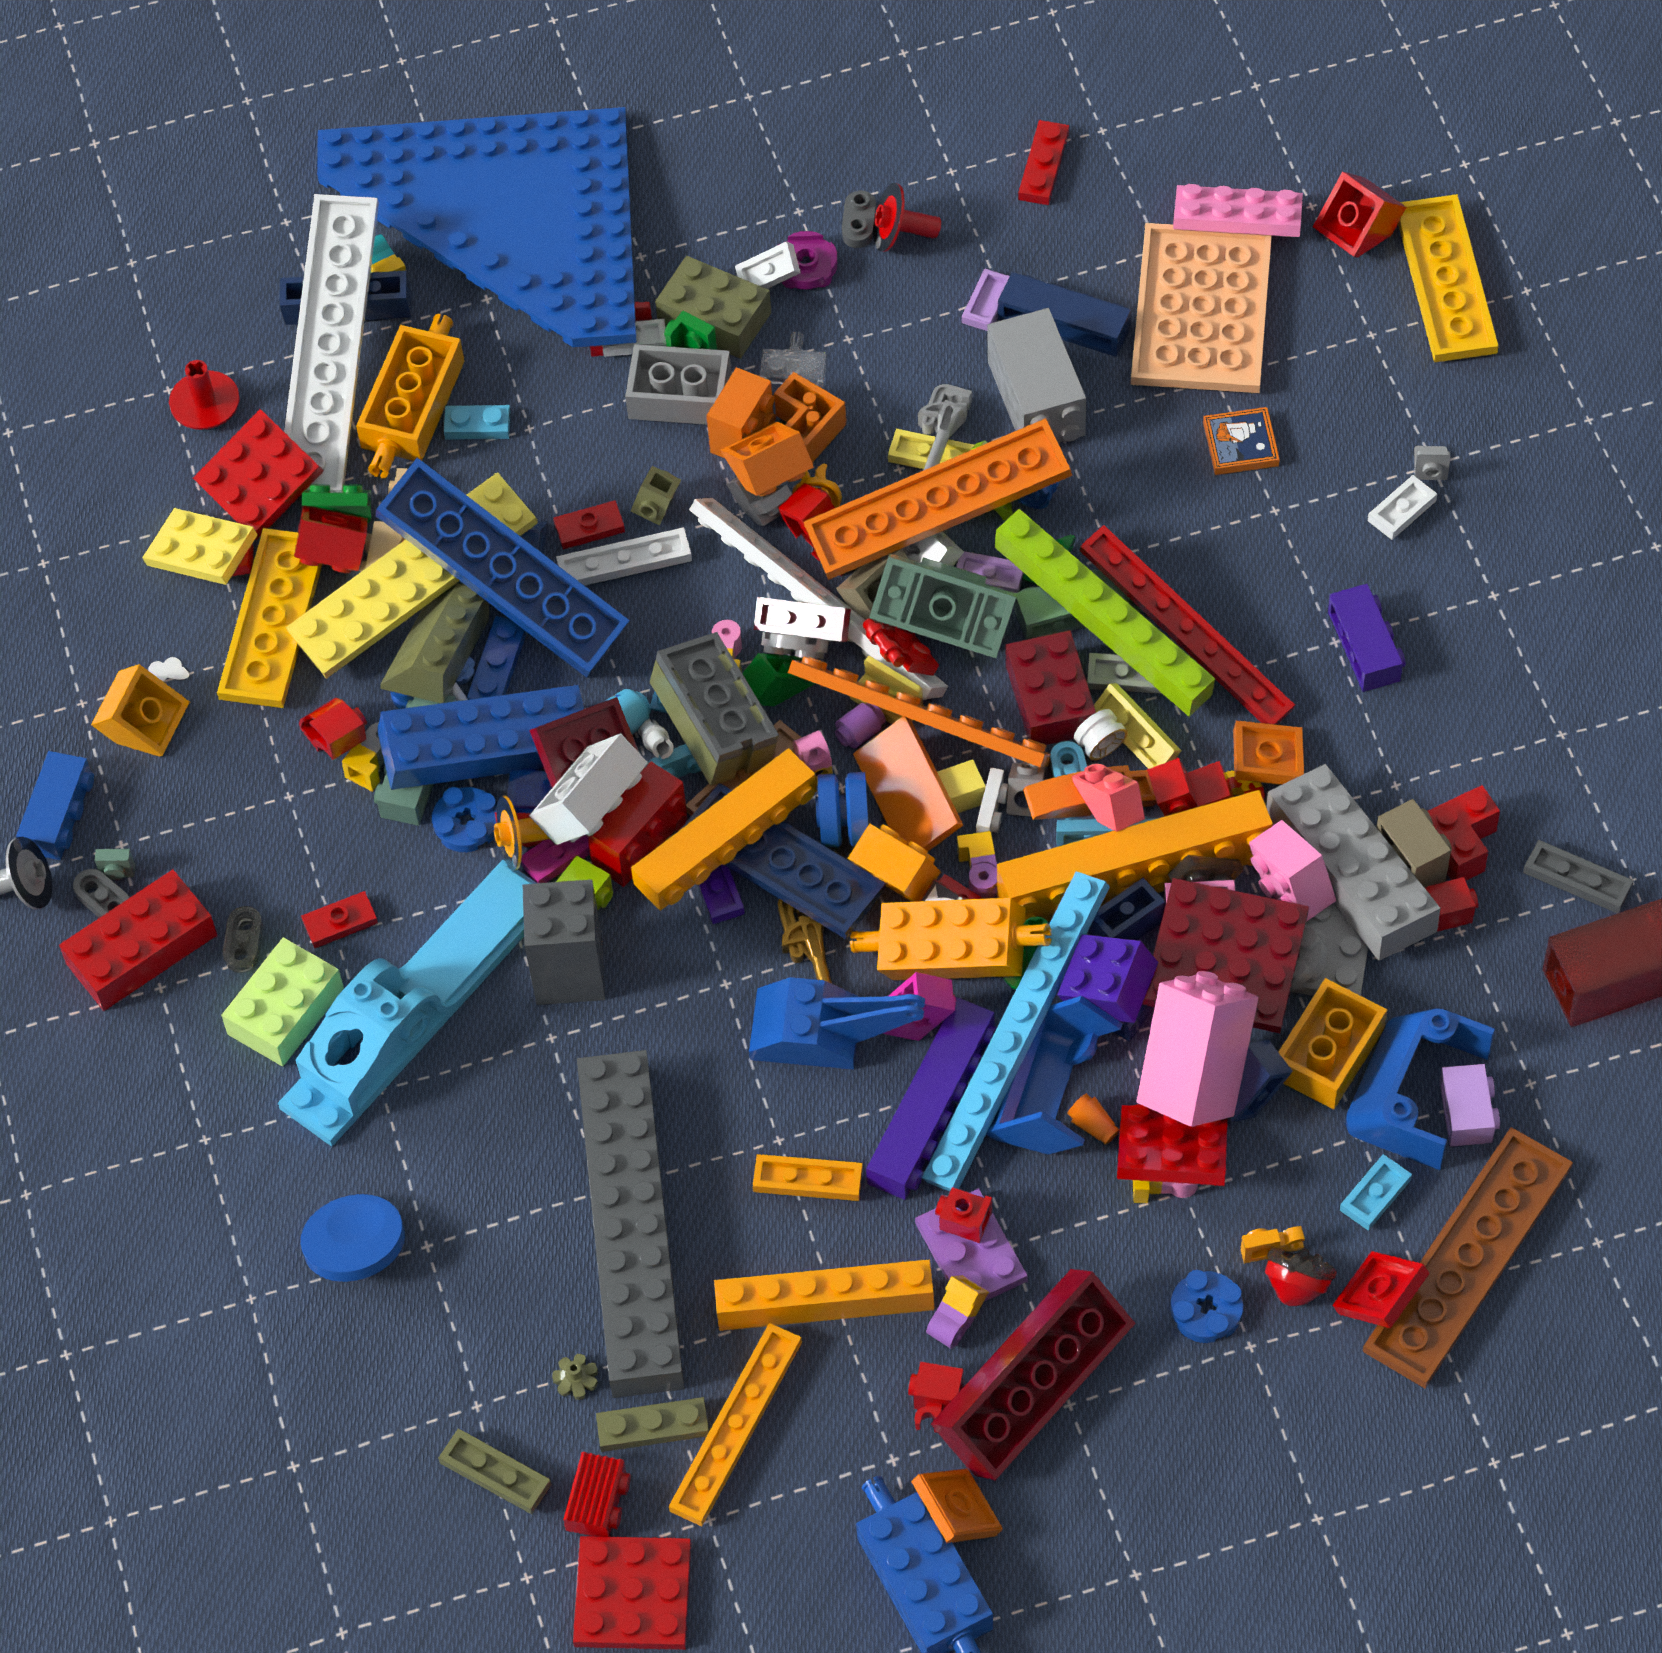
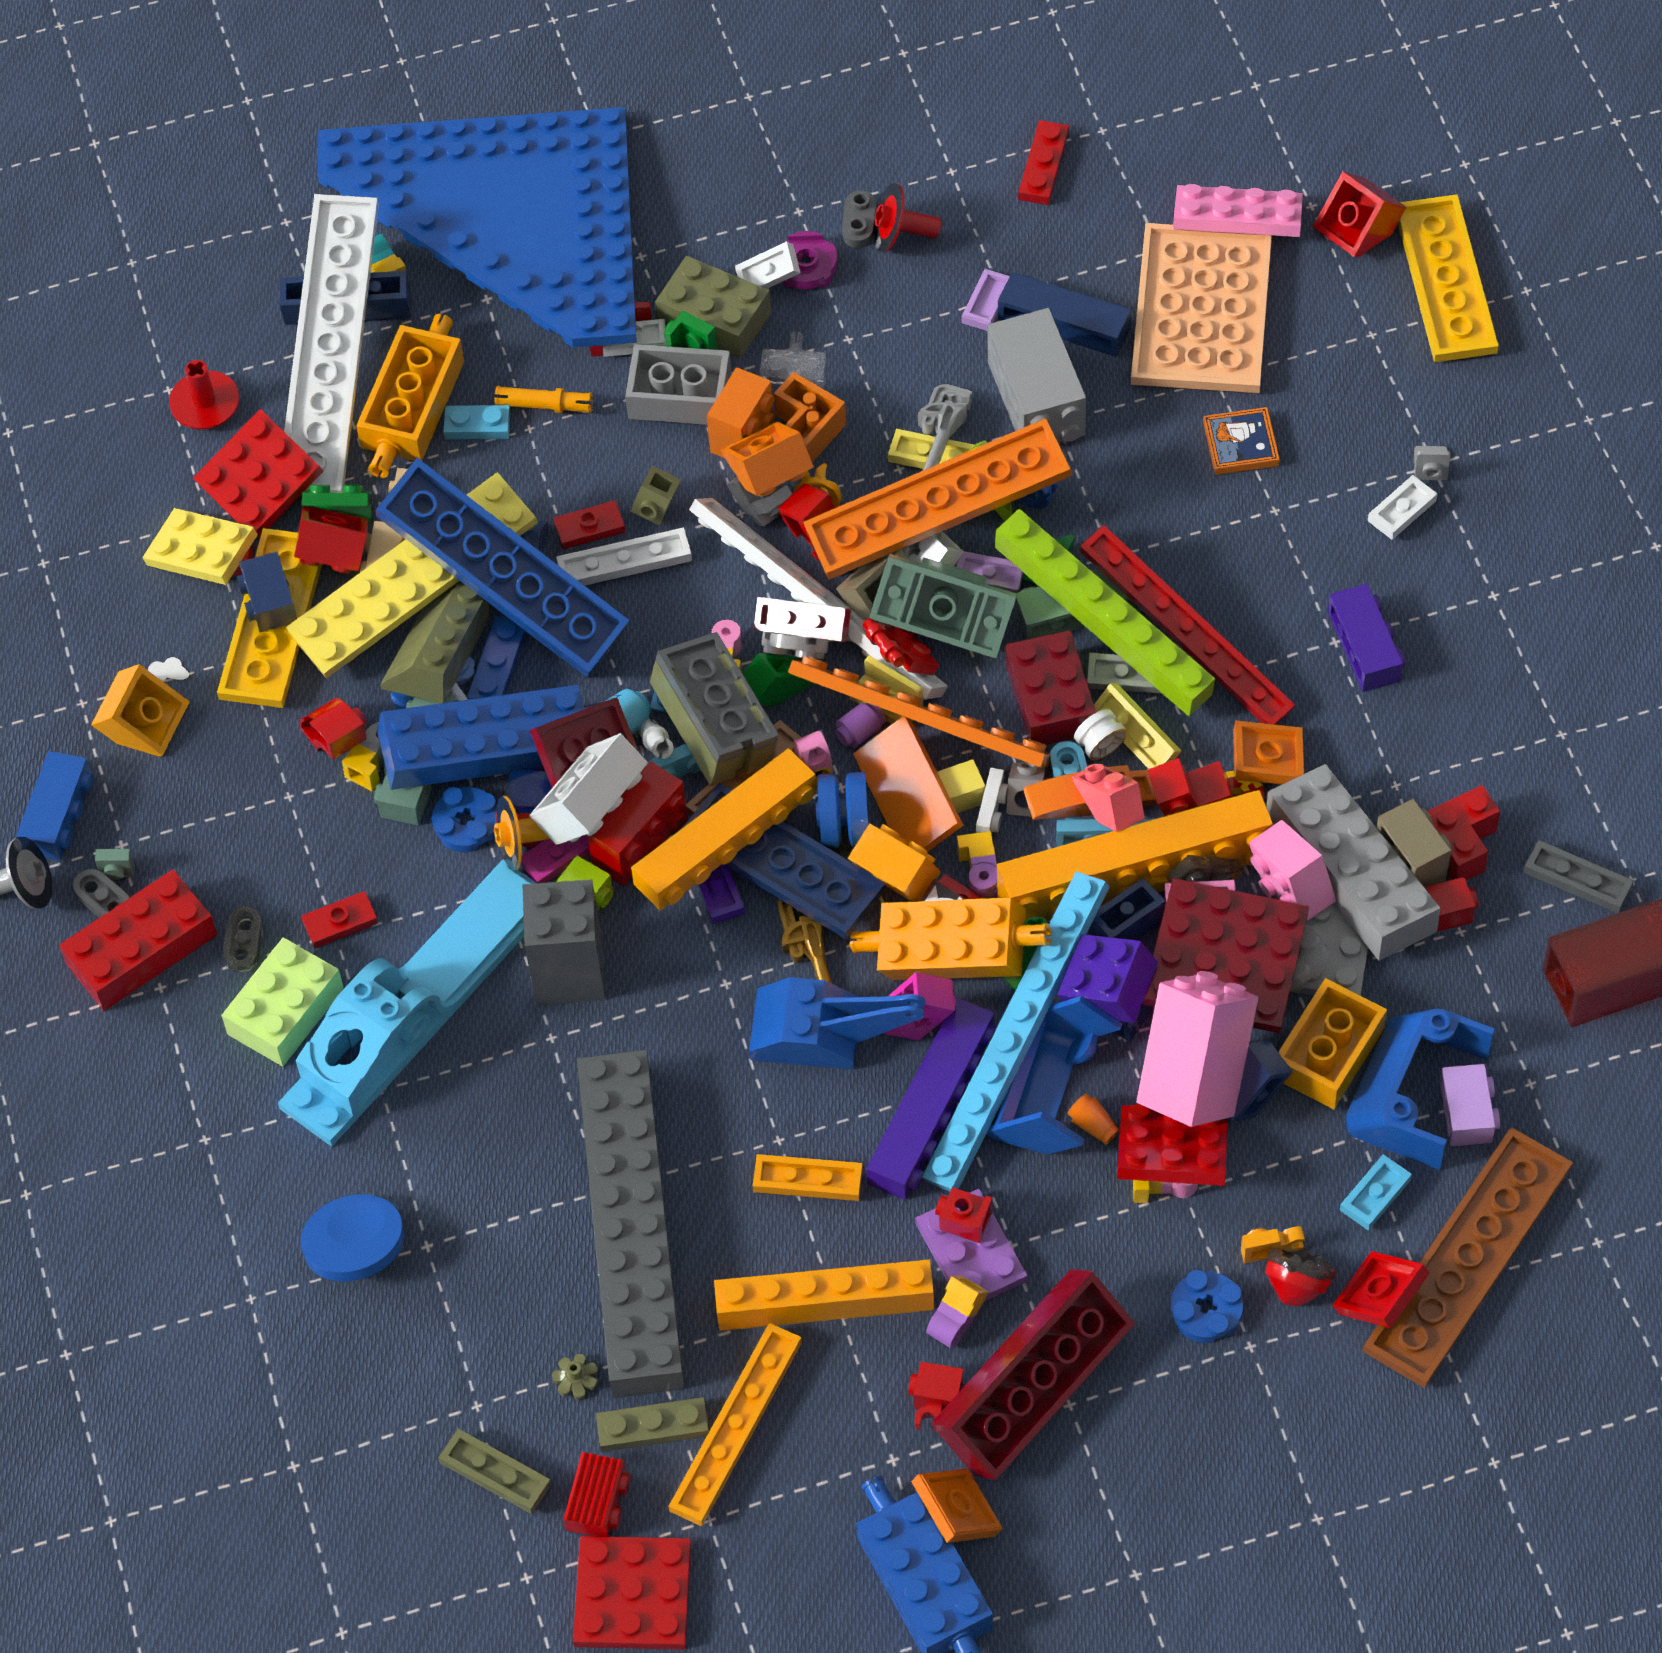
none -> dark blue brick [236,551,297,632]
none -> light orange pin [494,386,593,413]

